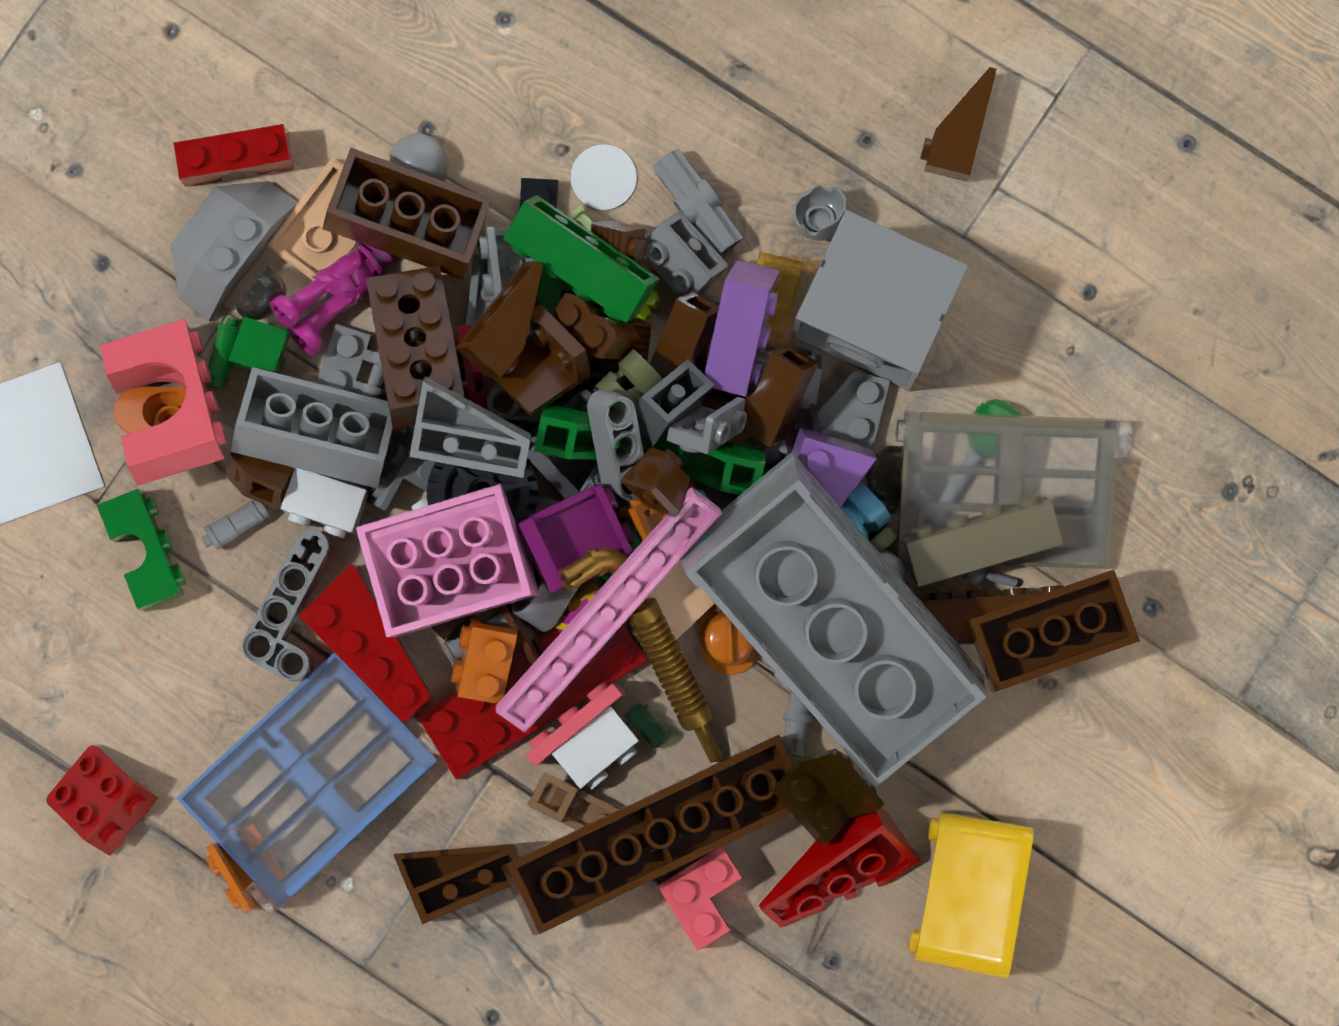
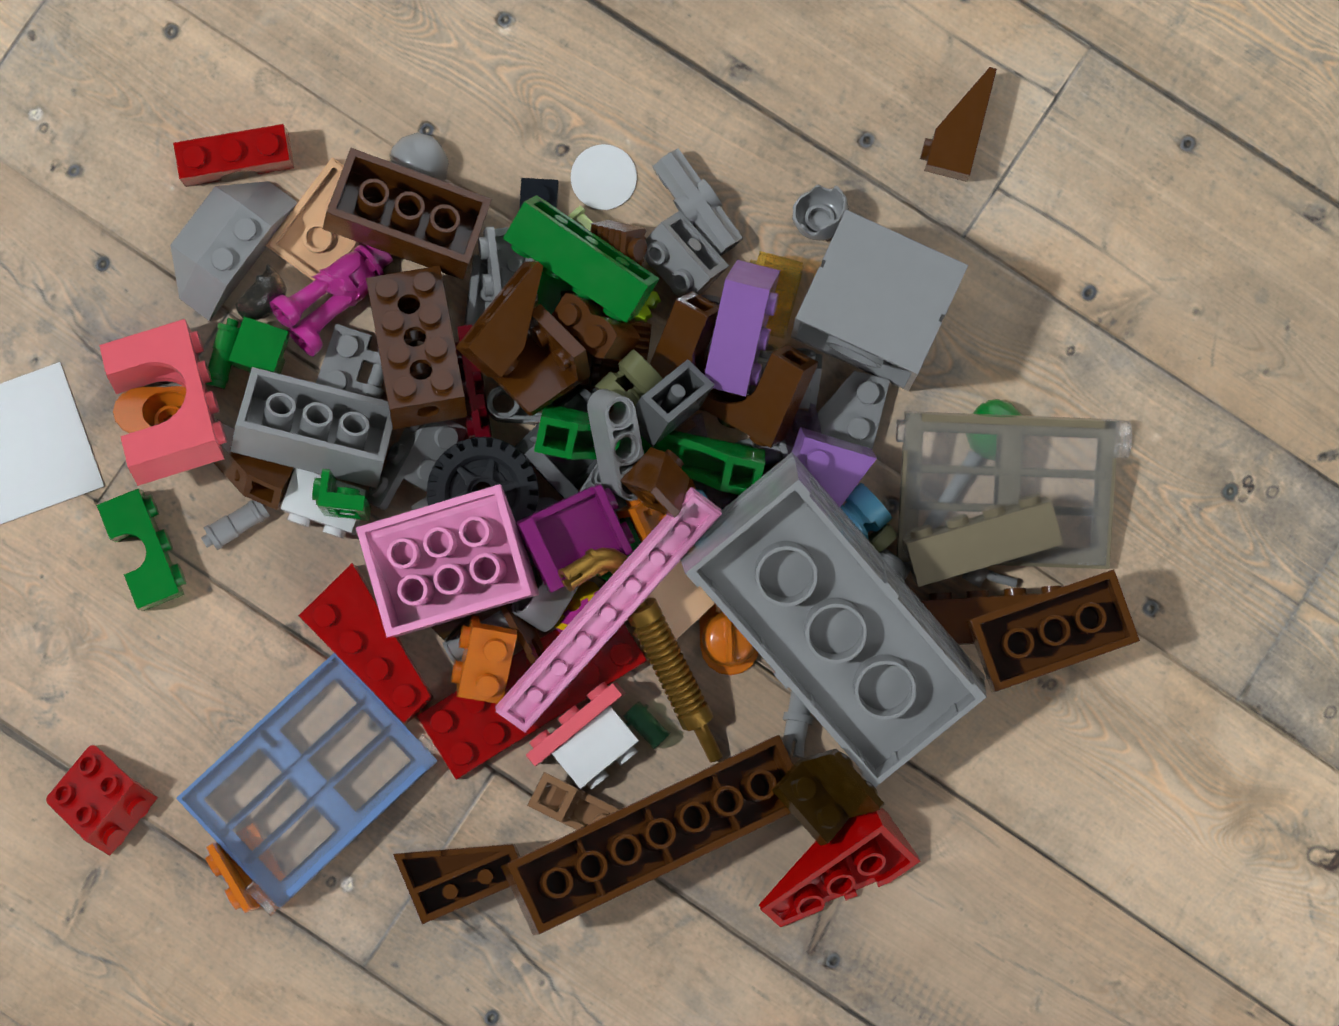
light grey beam [242,529,332,682] -> none
light grey wedge [409,376,531,478] -> none
coral brick [657,847,742,951] -> none
light grey bracket [667,397,747,454] -> none
clear smoke hair [864,446,921,505] -> none
yellow windscreen [908,811,1034,979] -> none
none -> green bracket [312,469,371,521]

